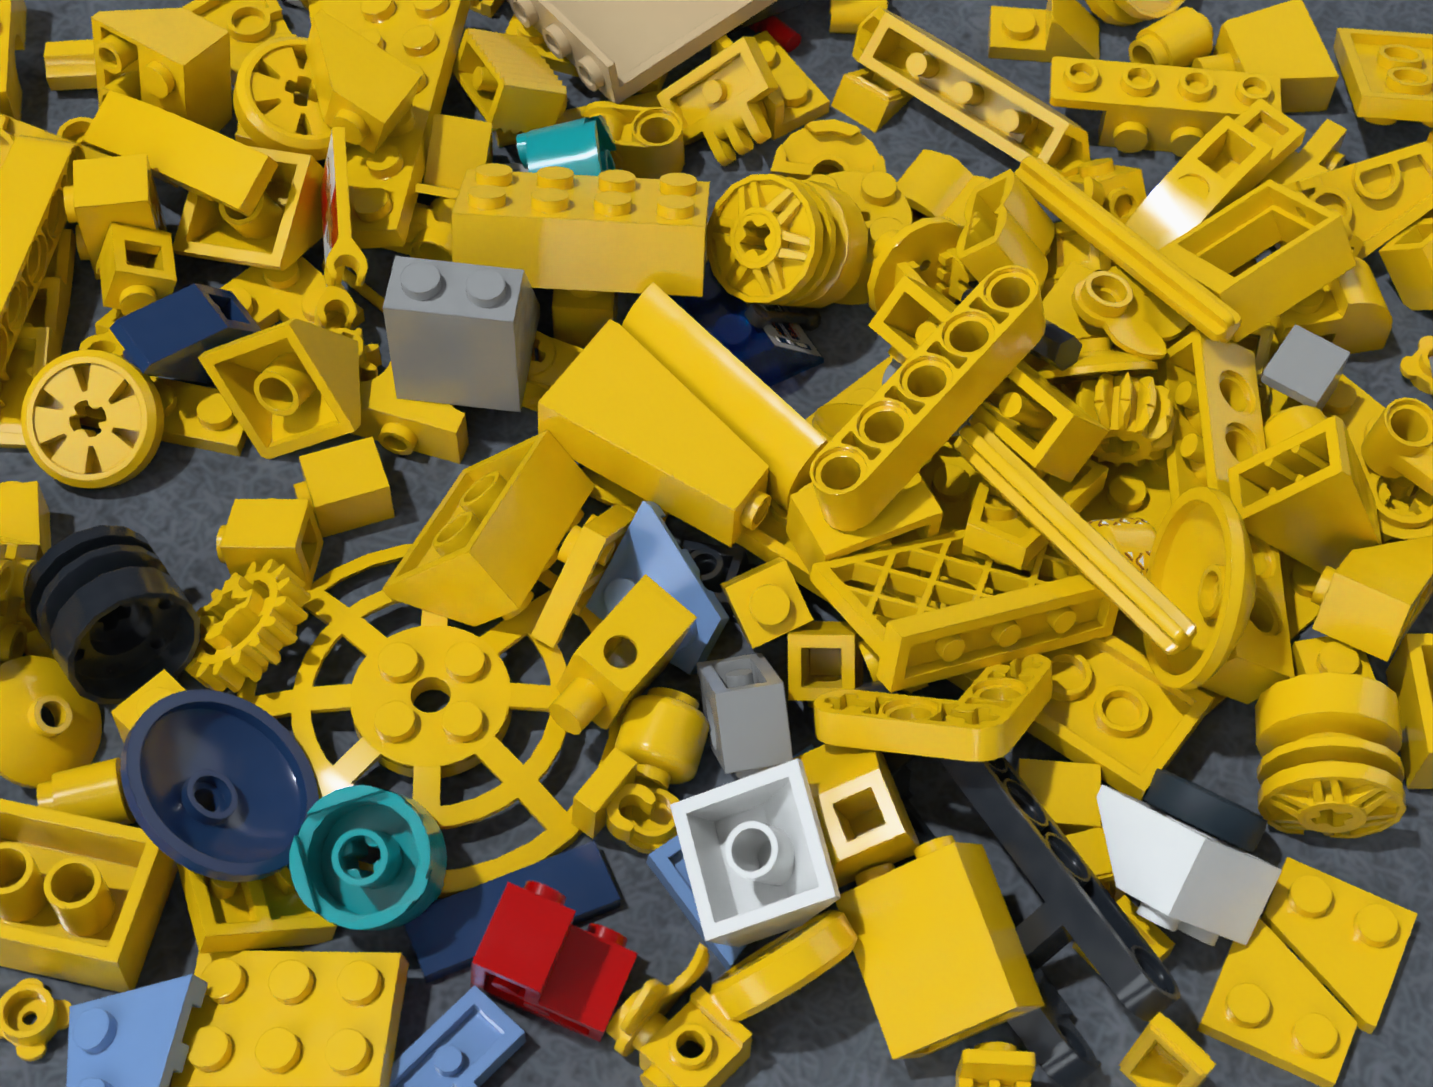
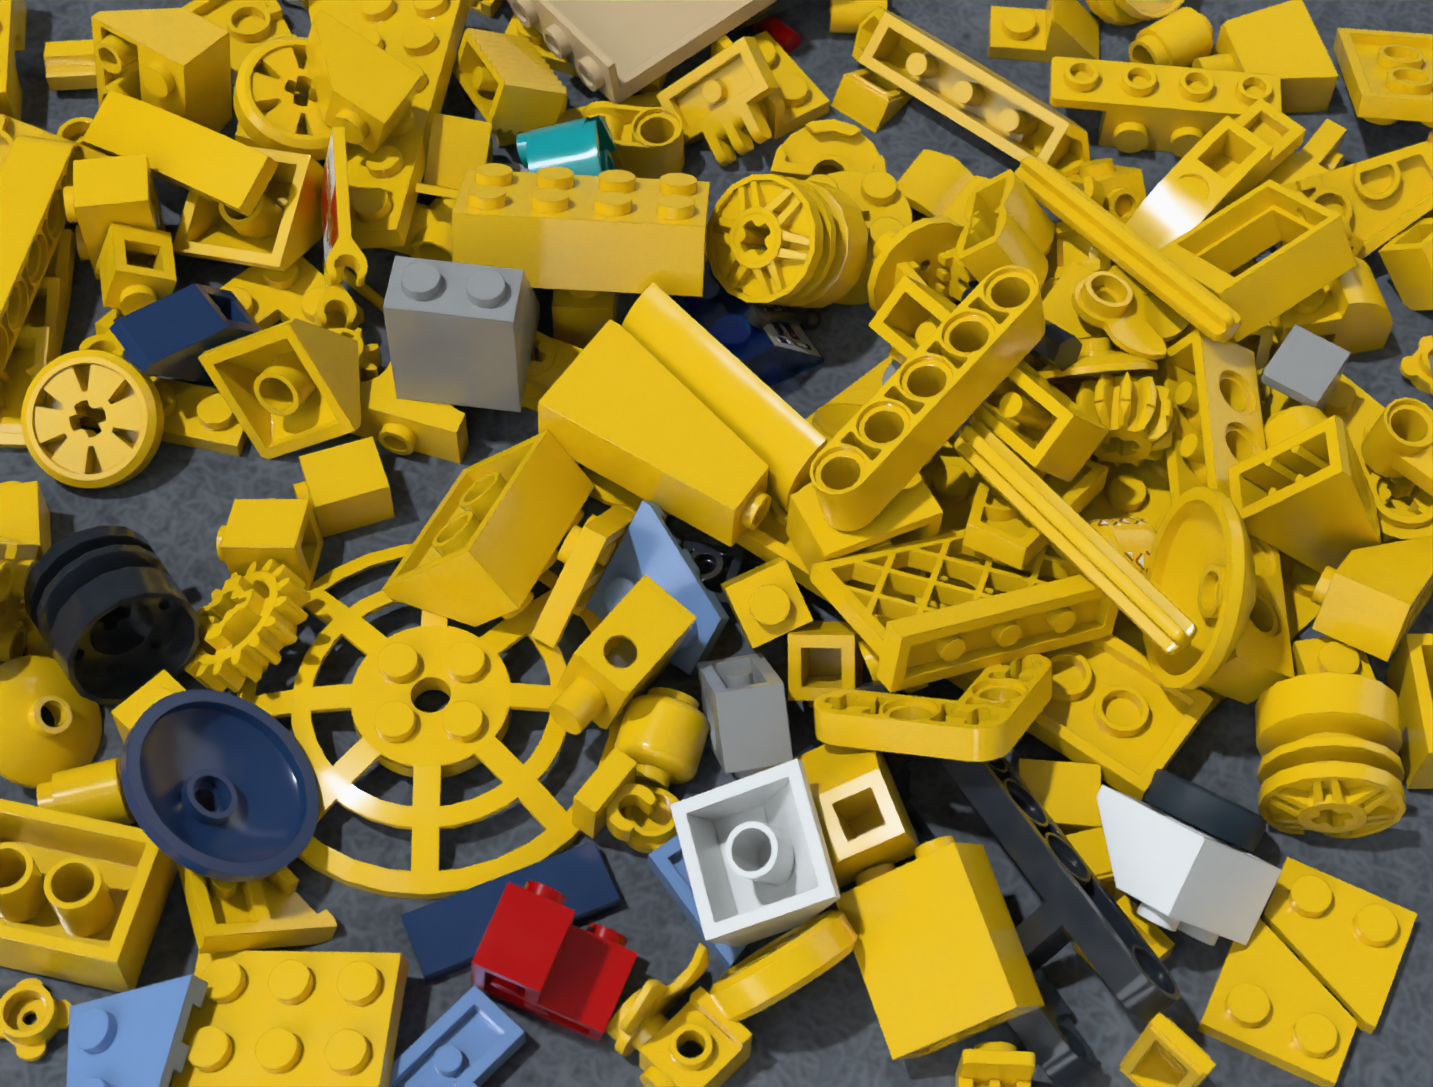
teal brick [289,785,447,931] -> none

